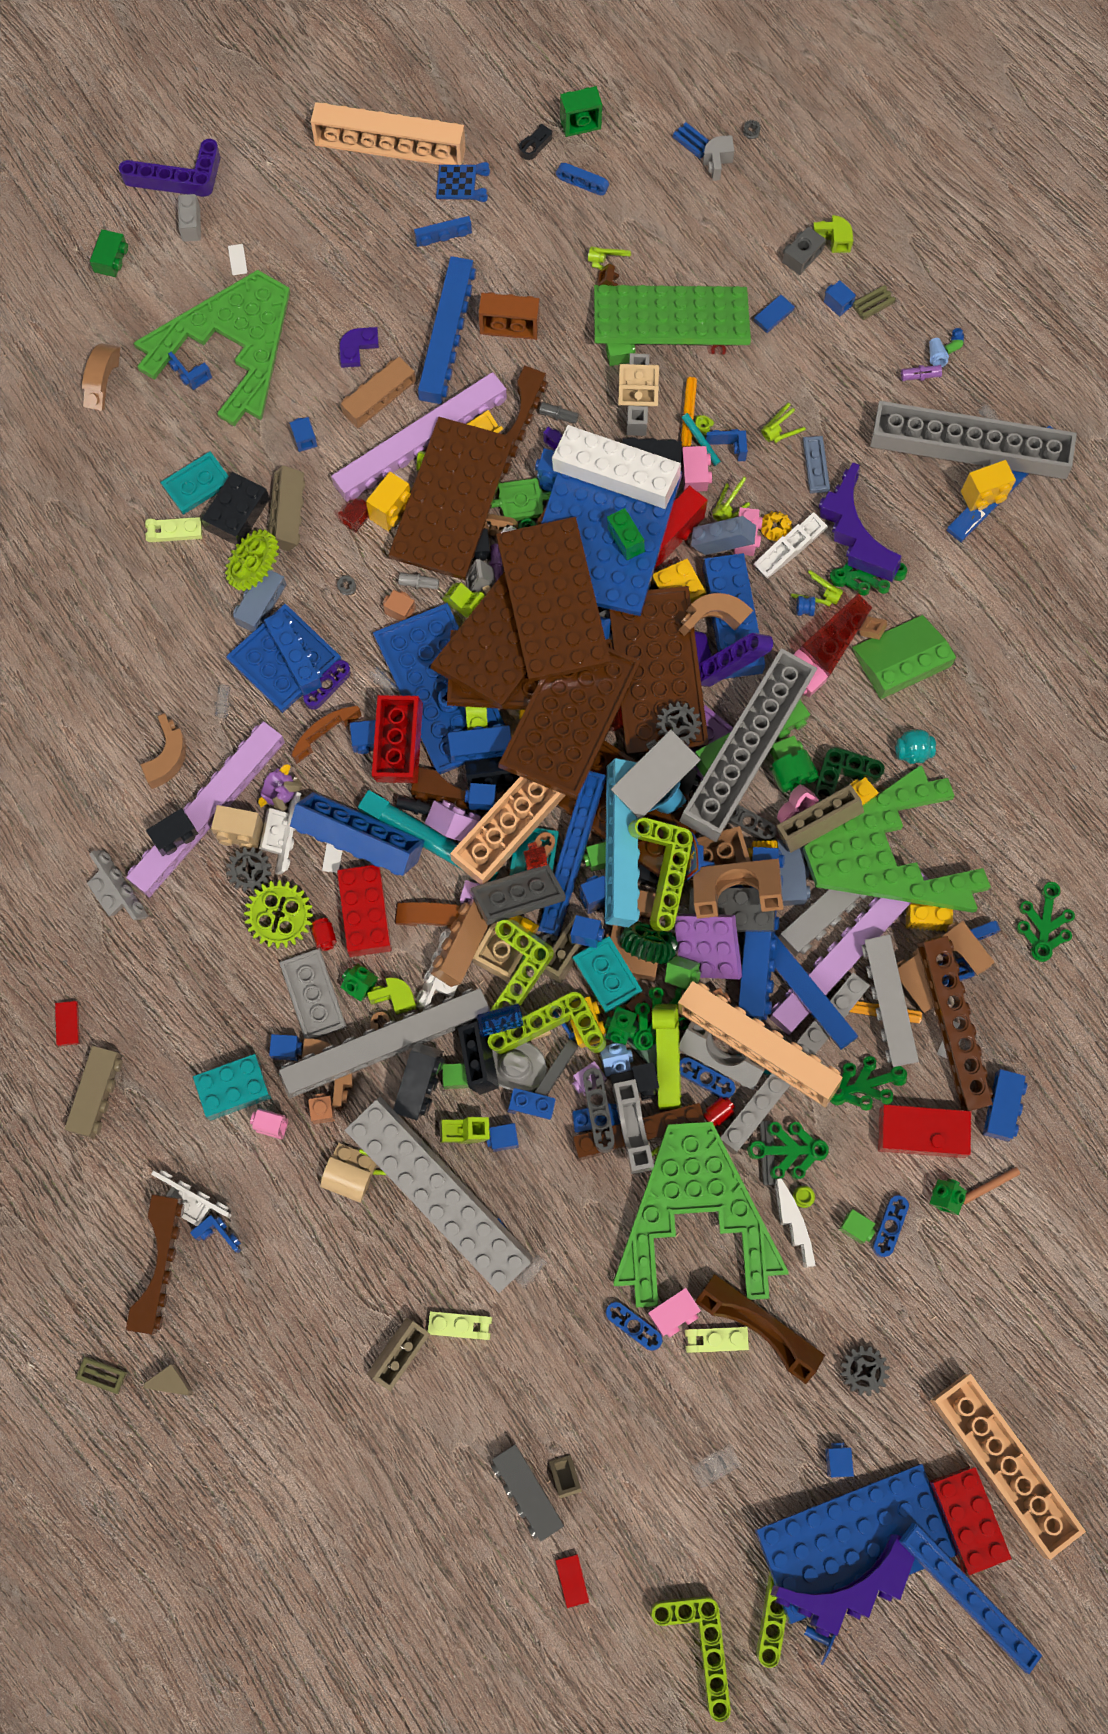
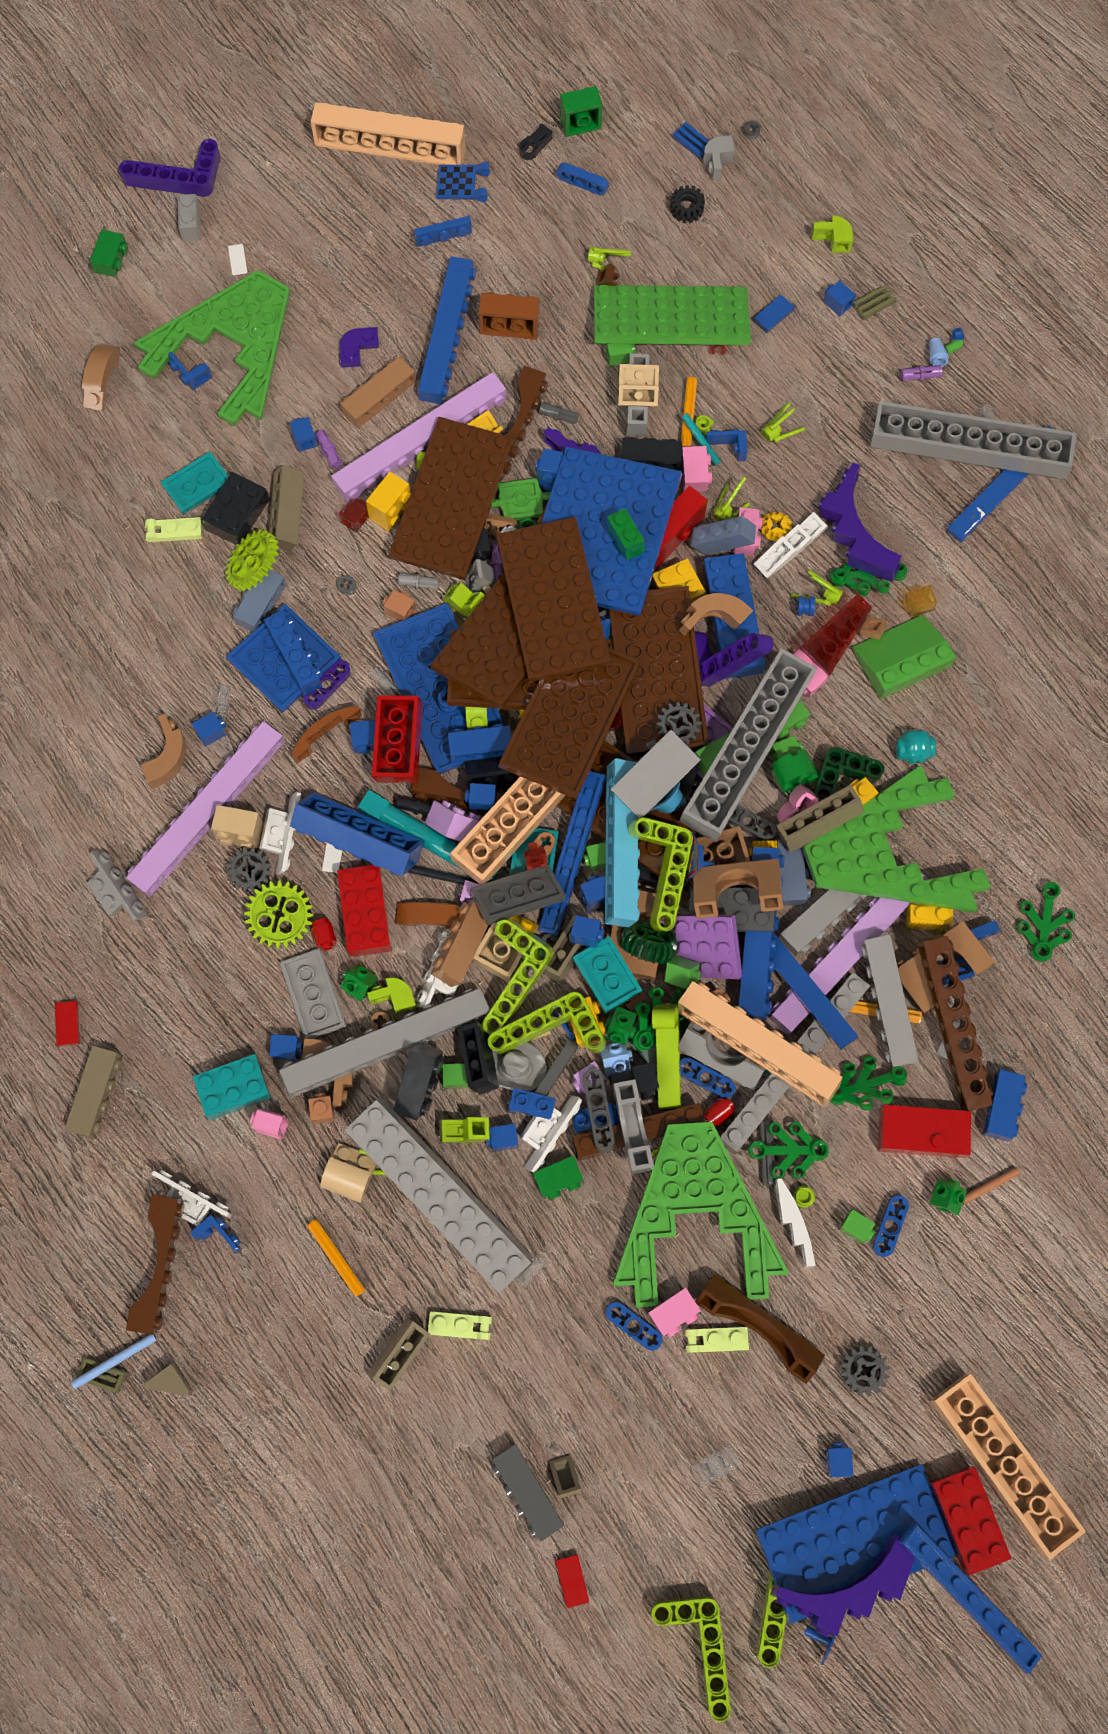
black brick [145,808,198,856] -> none
medium lavender hair [258,764,302,812] -> none
clear blue tile [477,1004,524,1037] -> none
white brick [552,425,681,509] -> none
dark grey brick [782,226,826,275] -> none
sand blue tile [802,436,830,493] -> none
yellow brick [961,460,1016,511] -> none
none -> light blue bar [71,1334,156,1390]
none -> blue brick [192,712,227,747]
none -> light orange axle [307,1219,365,1297]
none -> medium lavender pin [315,430,343,469]
none -> black bar [407,866,479,885]
none -> white bracket [519,1095,582,1173]
none -> green brick [533,1156,584,1201]
none -> black tyre [670,185,705,223]
none -> clear yellow brick [903,585,937,617]

